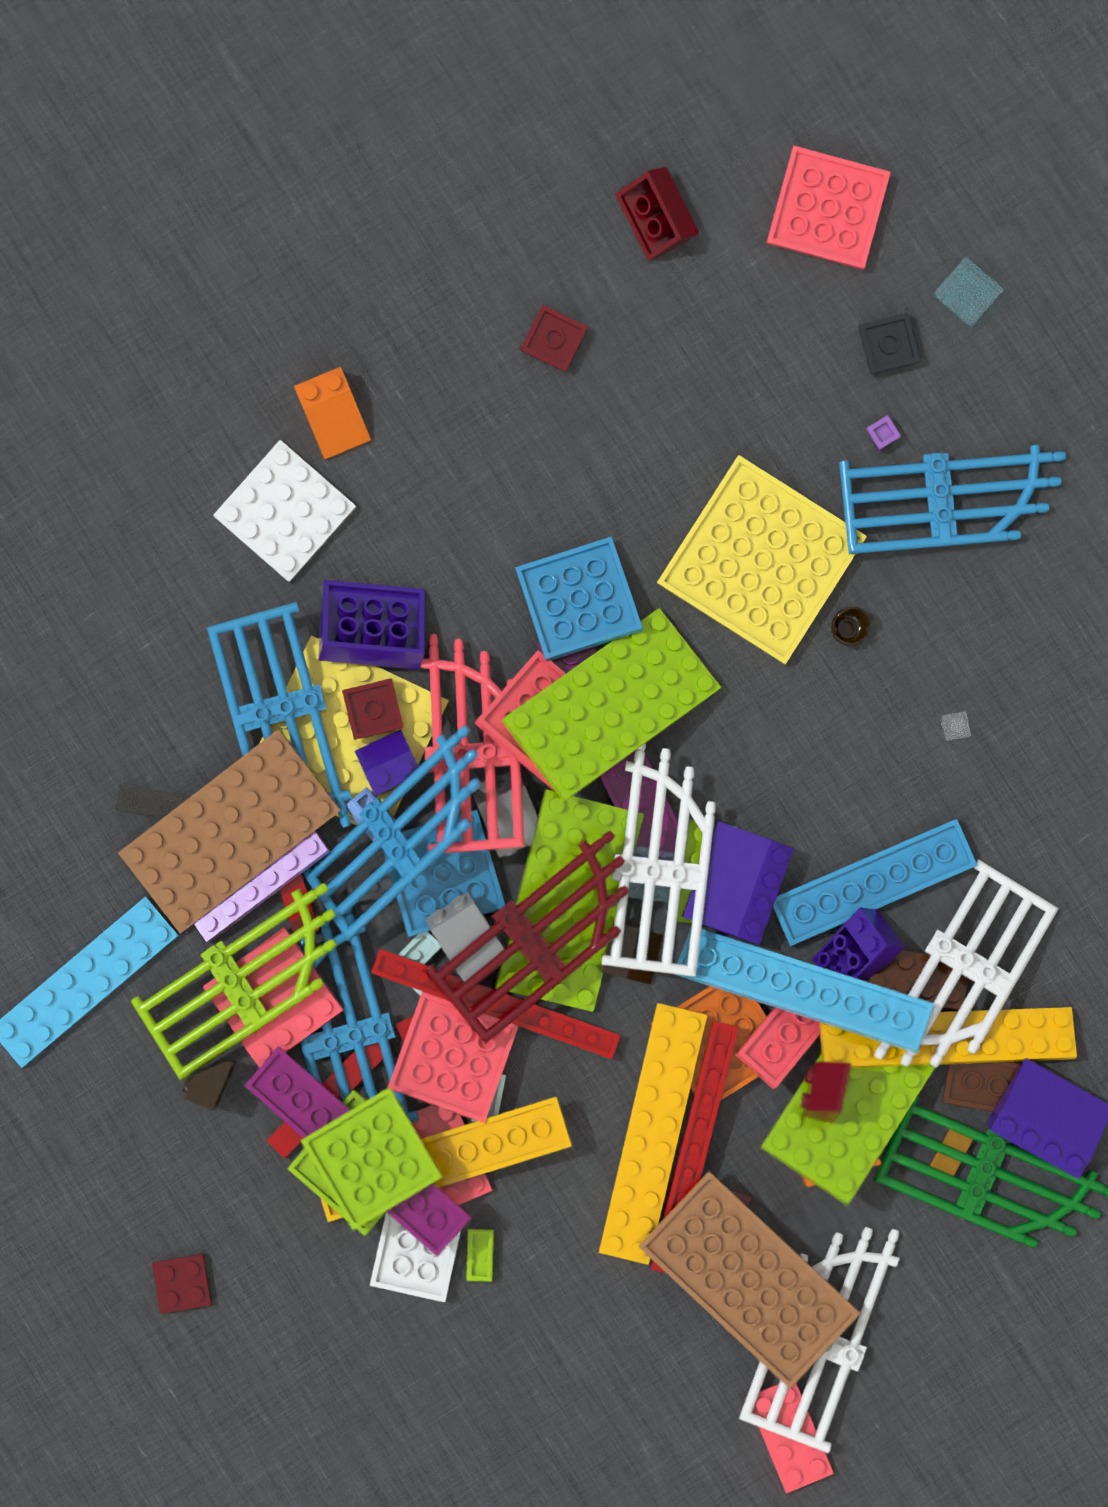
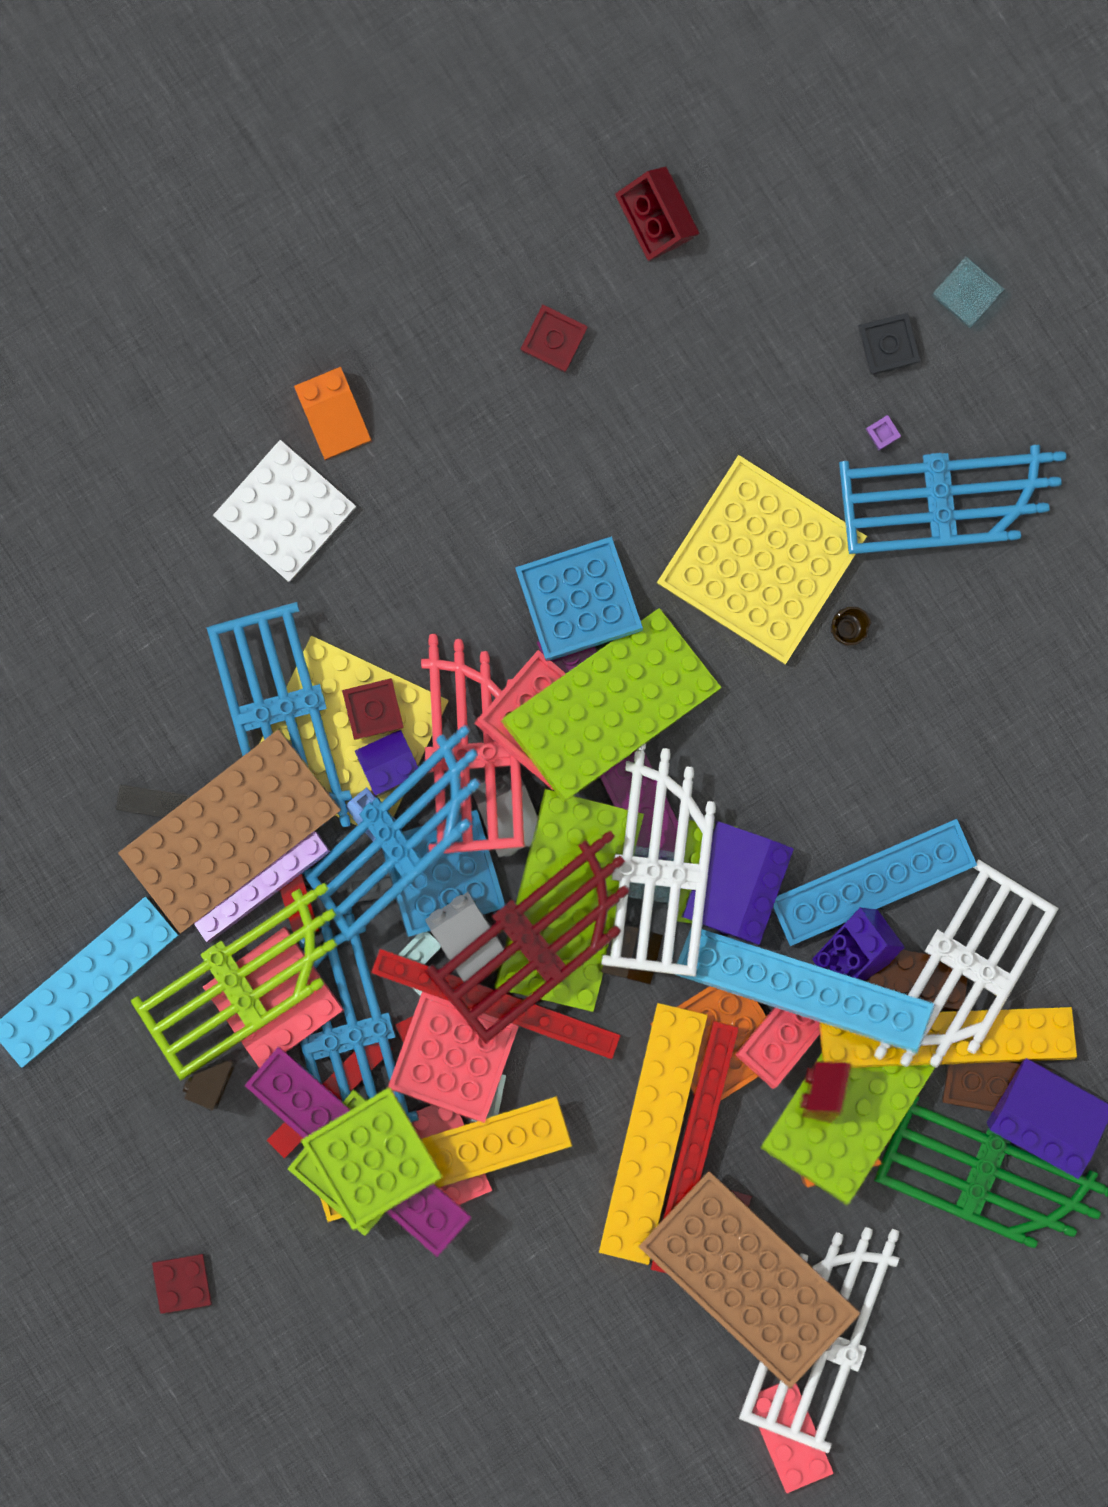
dark purple slope [318,580,425,670] -> none
white plate [370,1212,461,1302] -> none
lime plate [467,1229,494,1282] -> none
coral plate [766,146,891,270] -> none
pearl gold tile [929,1129,973,1176] -> none
clear plate [940,711,971,741] -> none

